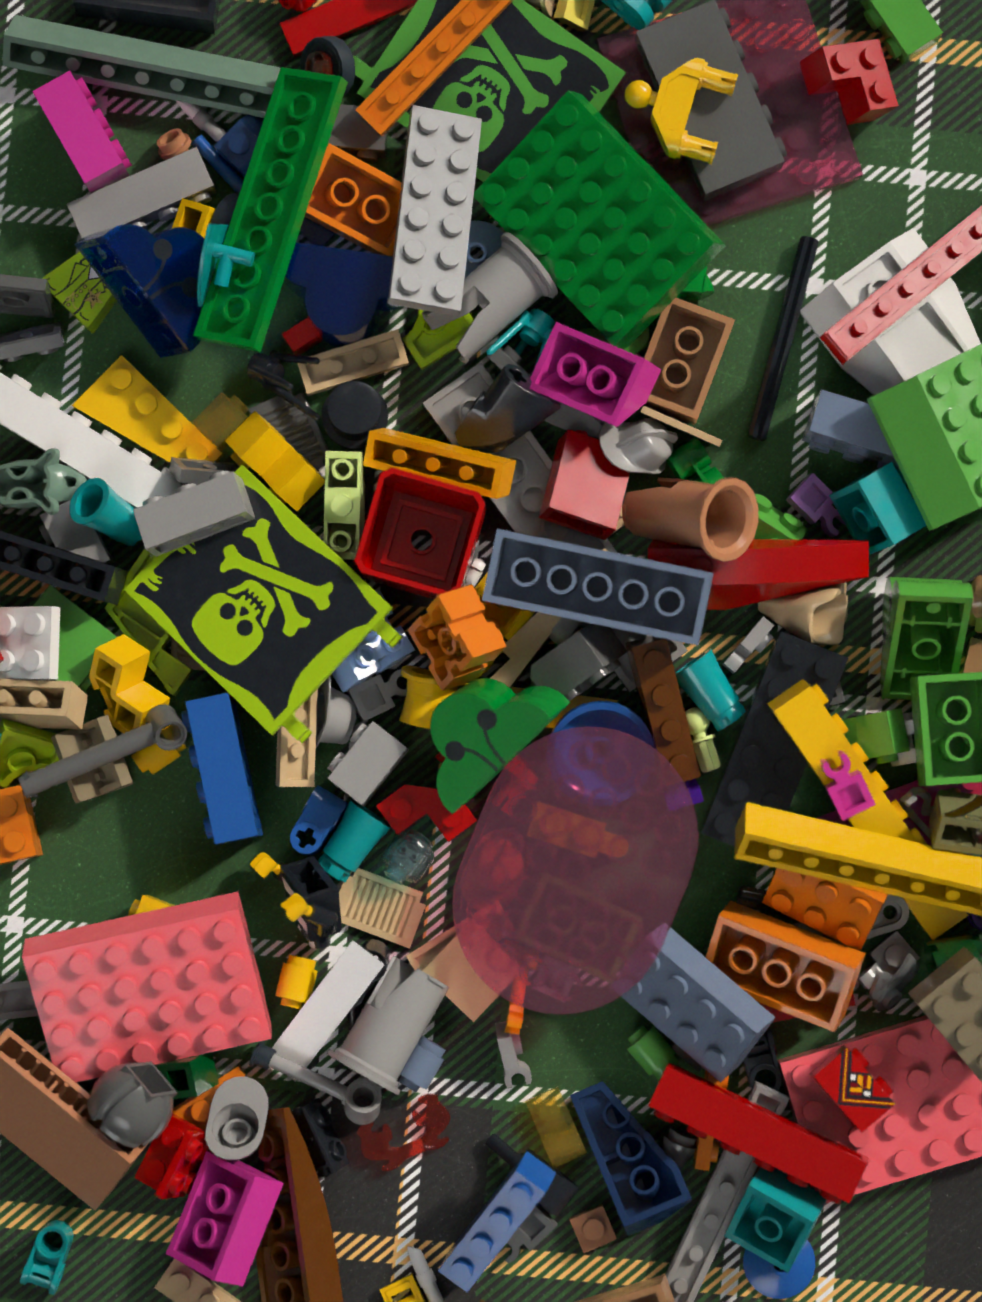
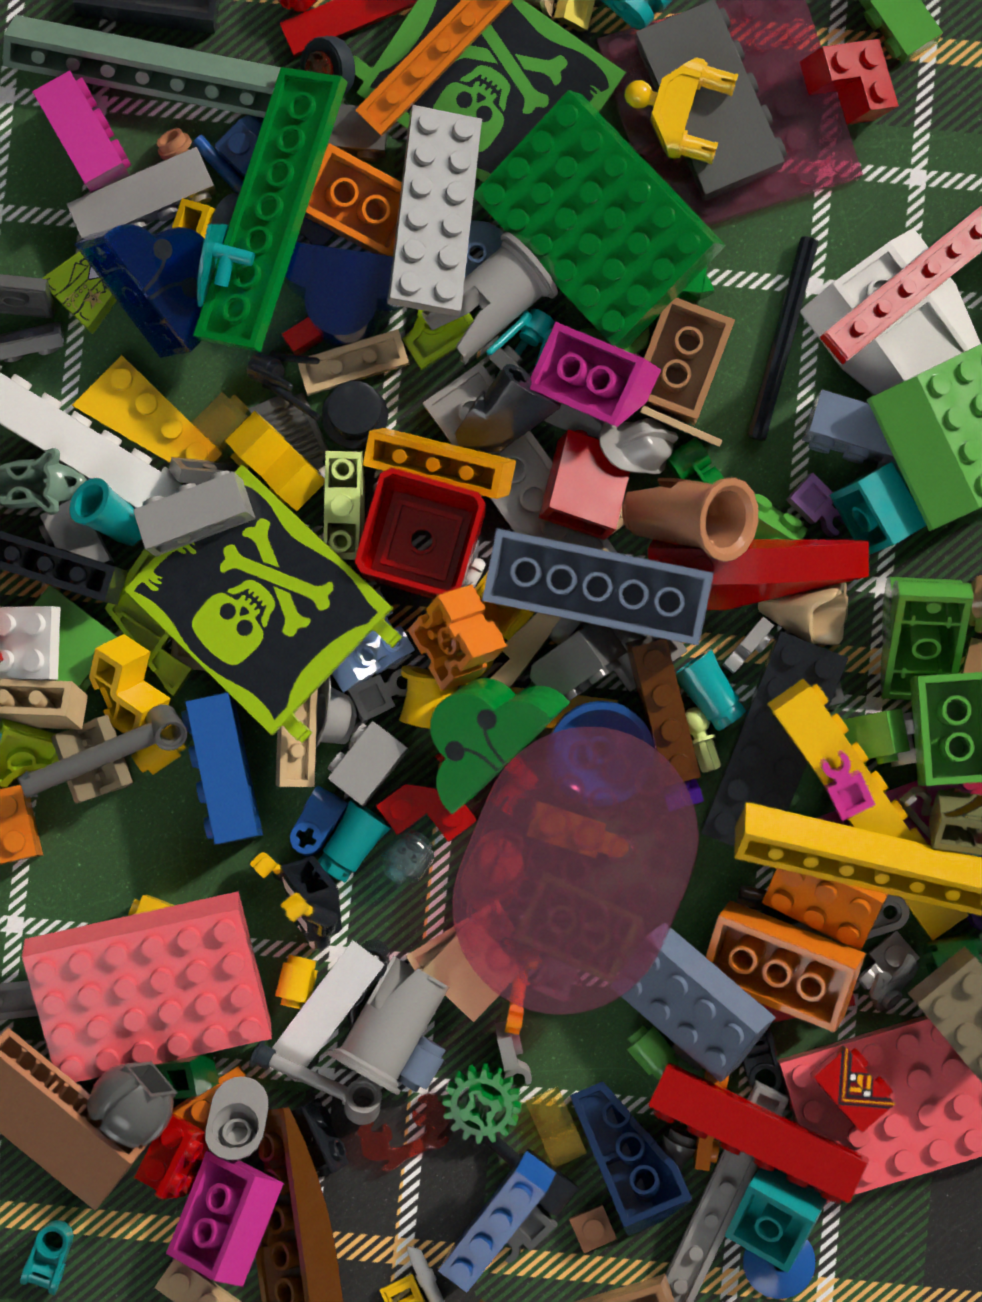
light grey piece [176,101,227,142] -> none
tan window [339,868,426,949] -> none
none -> green gear [442,1064,522,1144]

